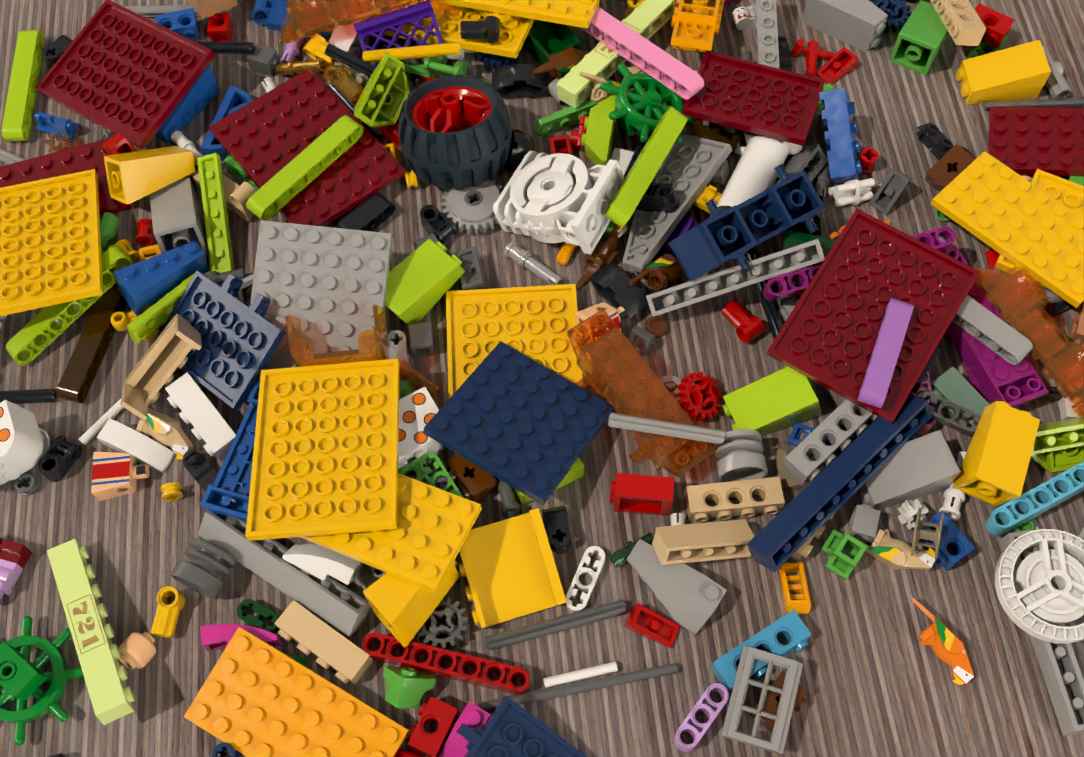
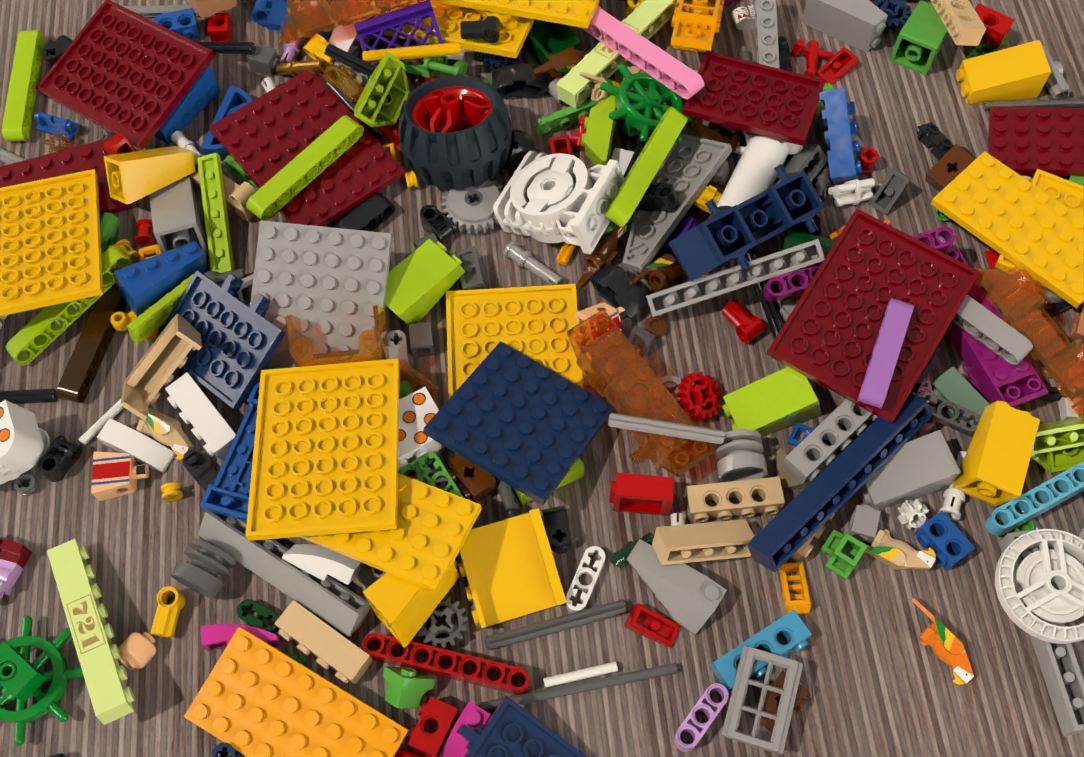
dark tan piece [911,508,945,561] -> none

